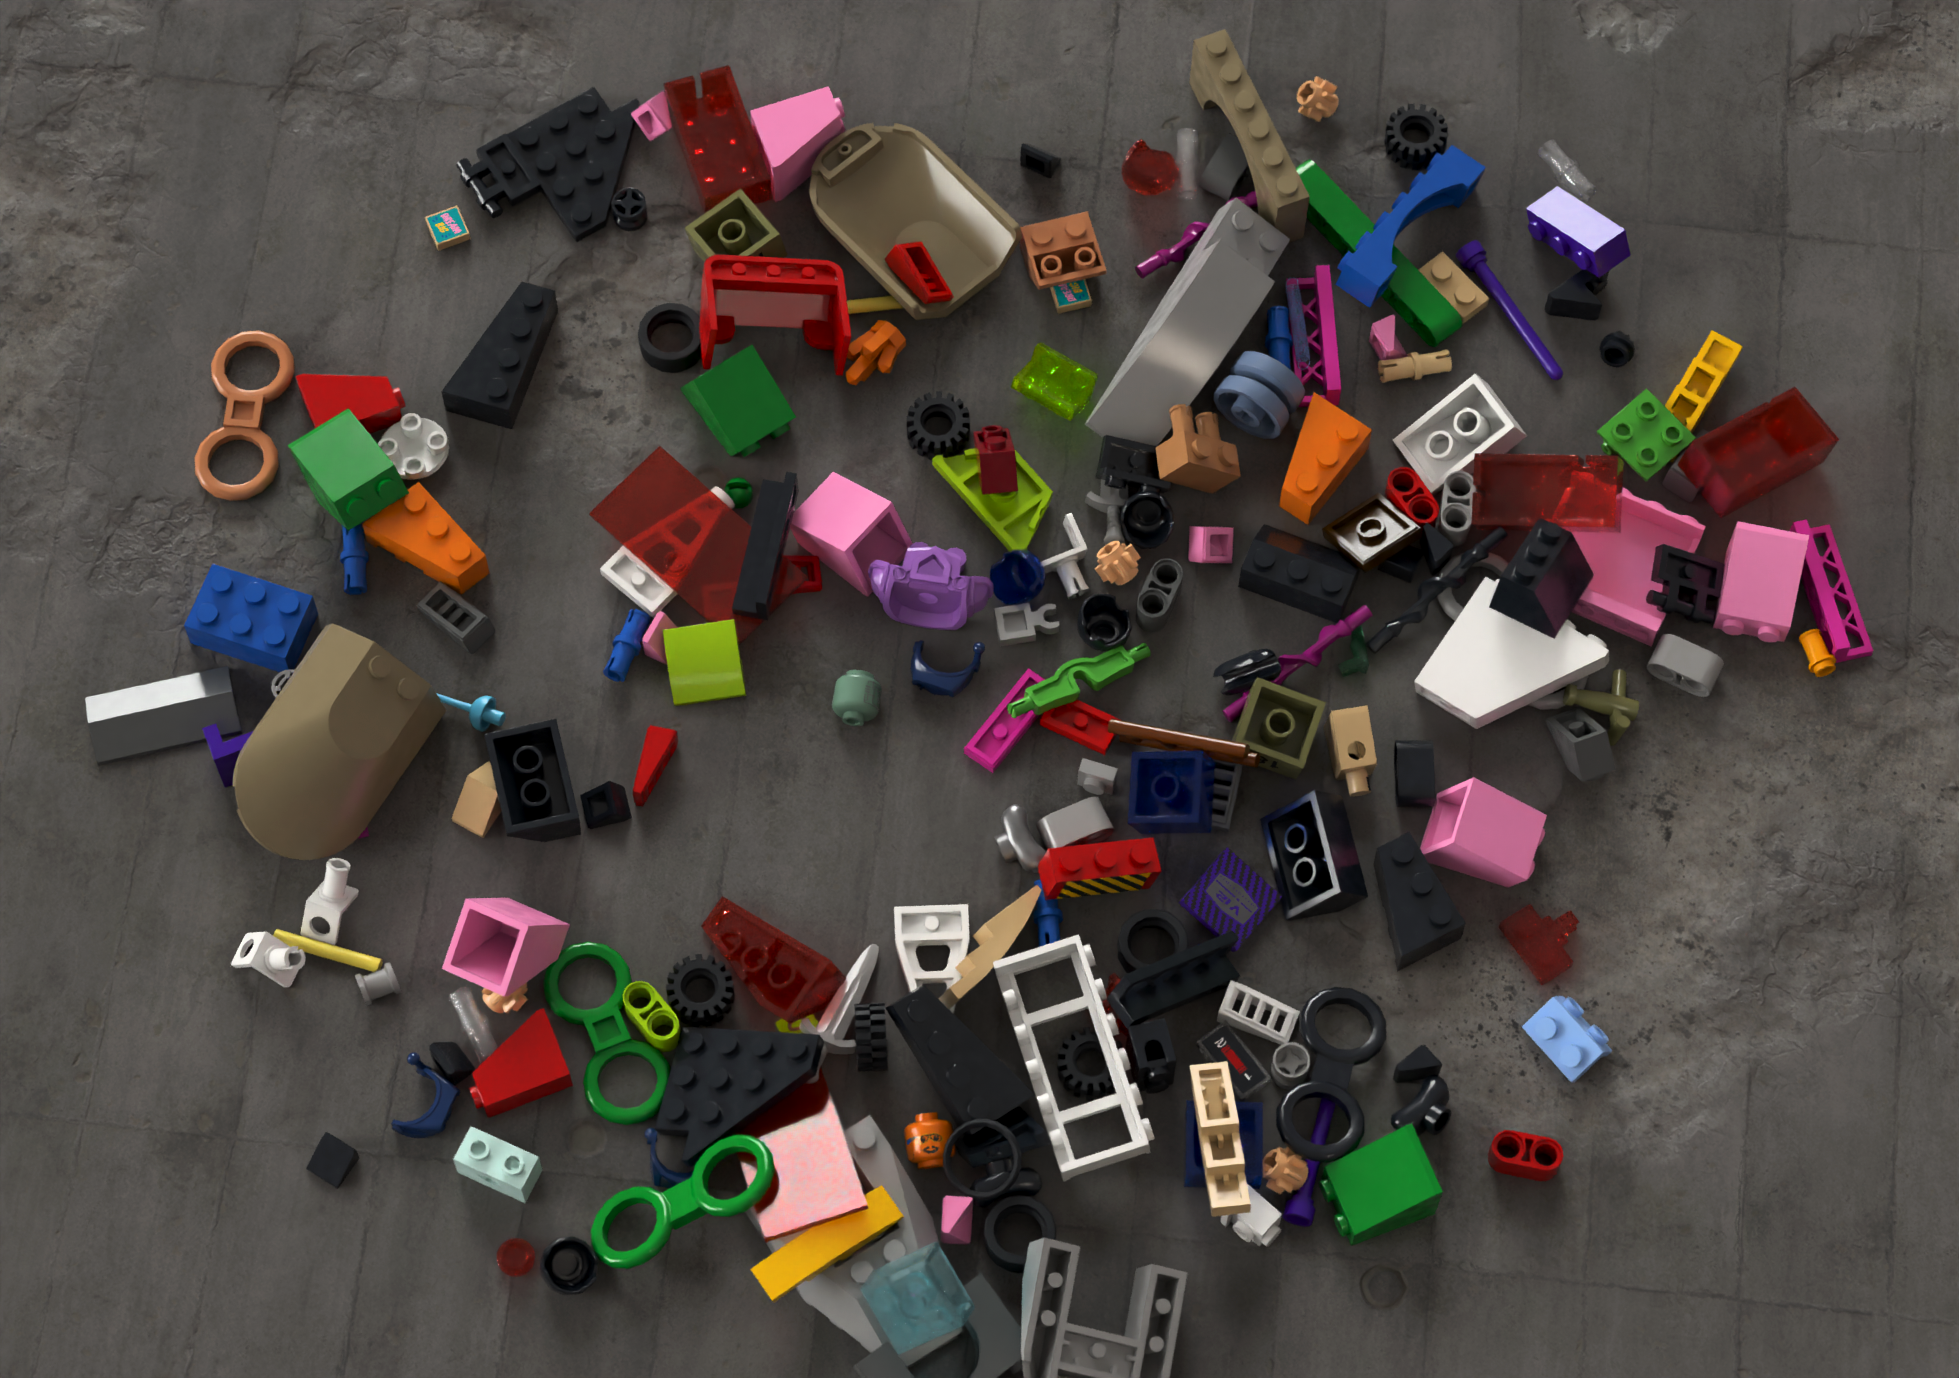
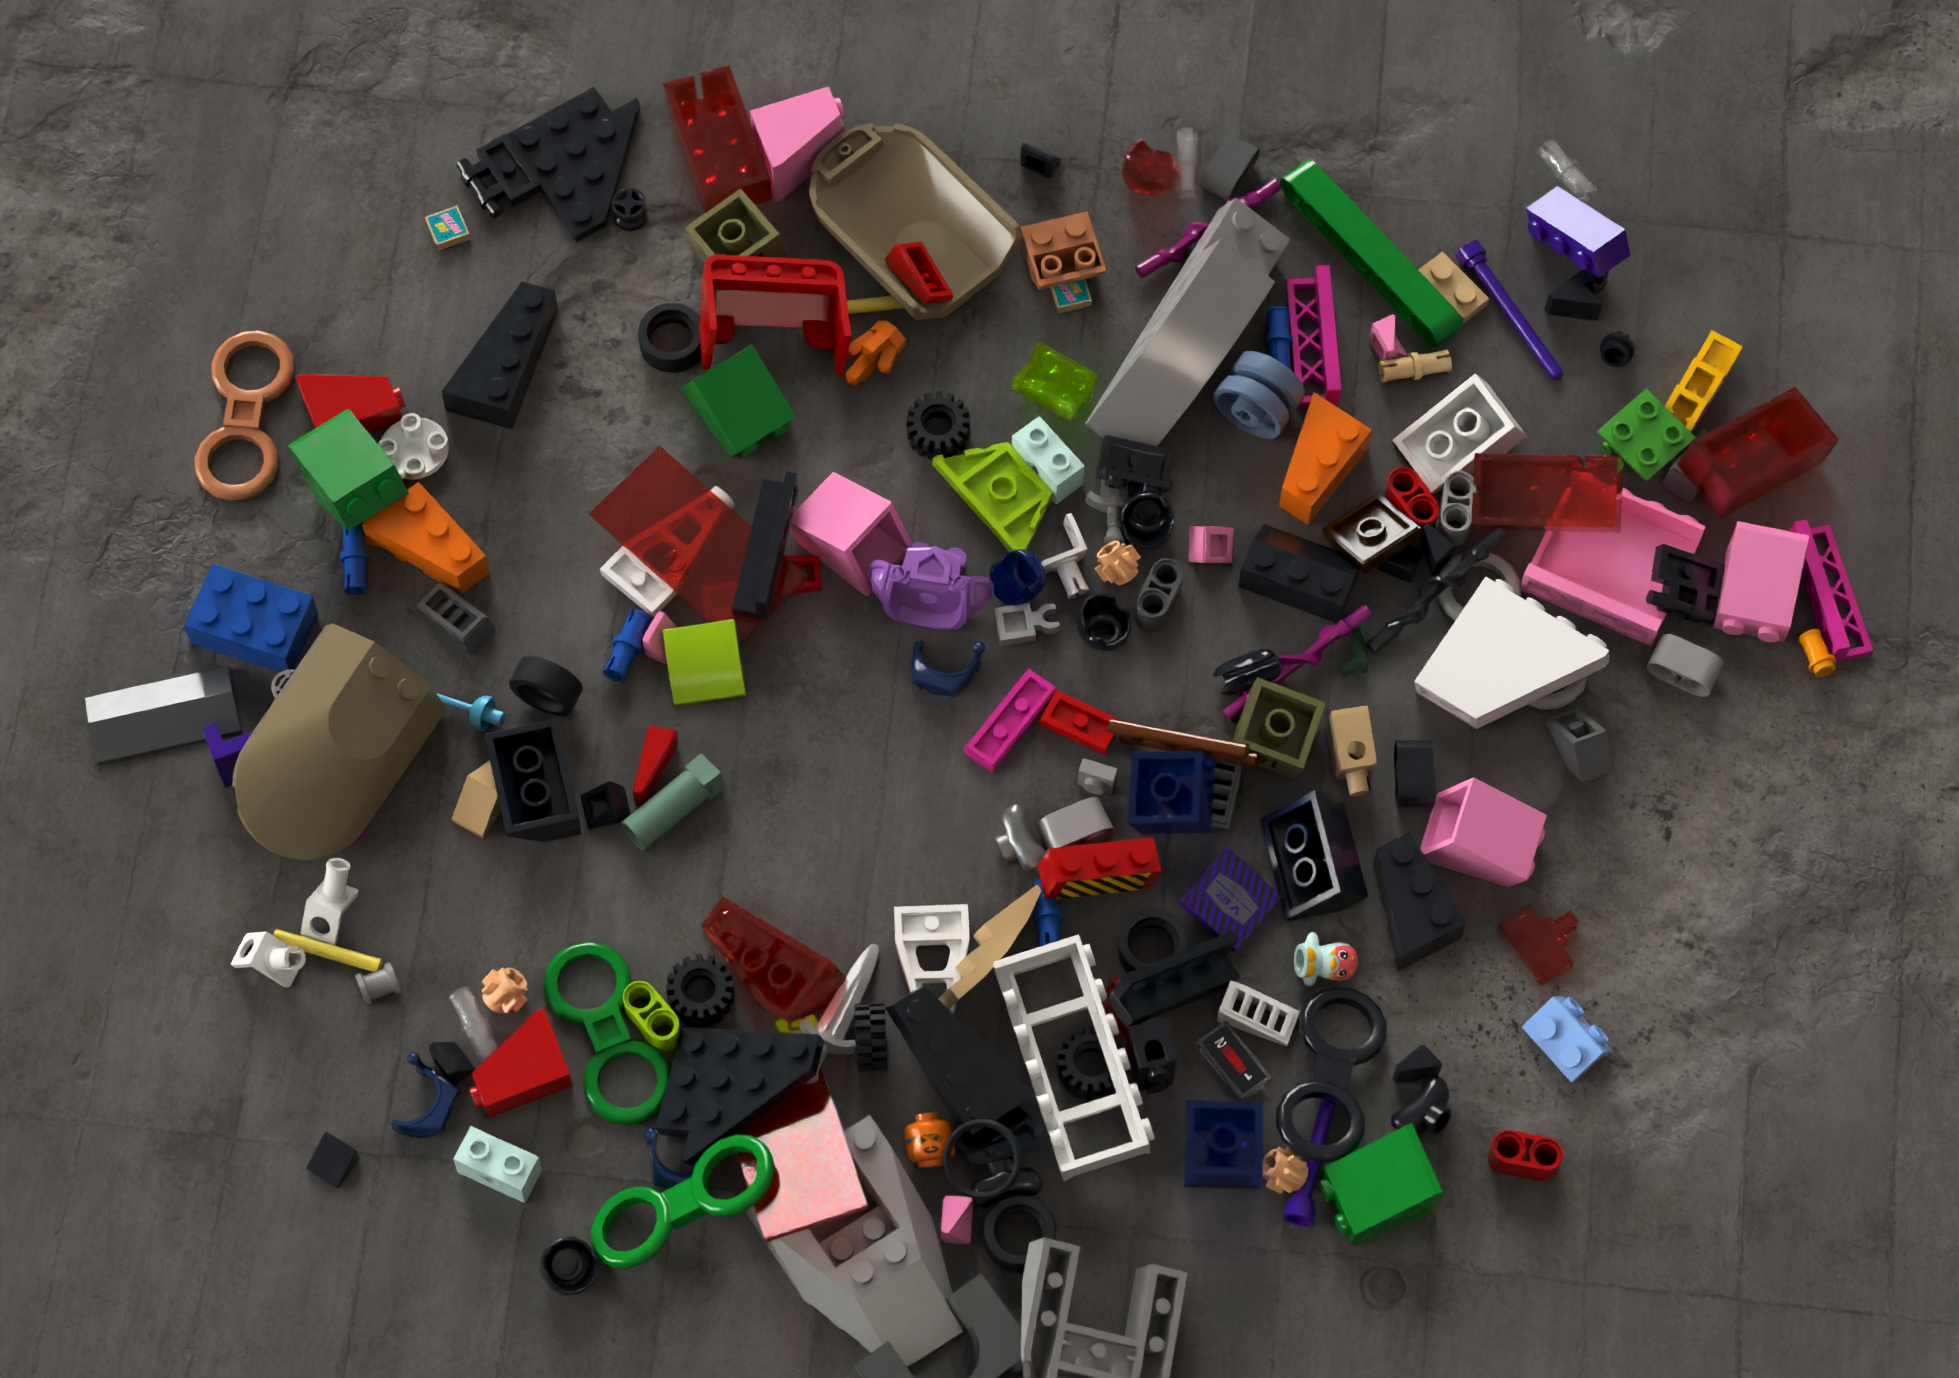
bright pink slope [442,898,570,997] -> none
clear red plate [497,1238,535,1277] -> none
bright pink slope [630,91,672,142] -> none
green hinge [724,477,753,509] -> none
yellow slope [751,1185,904,1302] -> none
sand green head [832,670,882,726] -> none
clear light blue brick [860,1241,975,1355] -> none
dark red slope [973,425,1018,495] -> none
bright green piece [1007,643,1151,718] -> none
medium nougat brick [1155,404,1241,494] -> none
dark tan arch [1189,29,1310,243] -> none
tan slope [1190,1061,1251,1217] -> none
white brick [1220,1184,1282,1247] -> none
light grey wheel [1271,1042,1310,1090] -> none
light blue piece [1286,277,1310,370] -> none
light nougat gear [1297,76,1339,122] -> none
blue arch [1335,145,1486,308] -> none
black tyre [1384,104,1448,170] -> none
black slope [1489,517,1594,639] -> none
olive piece [1563,670,1639,746] -> none
none -> black tyre [509,656,583,716]
none -> sand green piece [621,754,726,851]
none -> light aqua brick [1012,416,1085,504]
none -> animal [1294,932,1358,986]

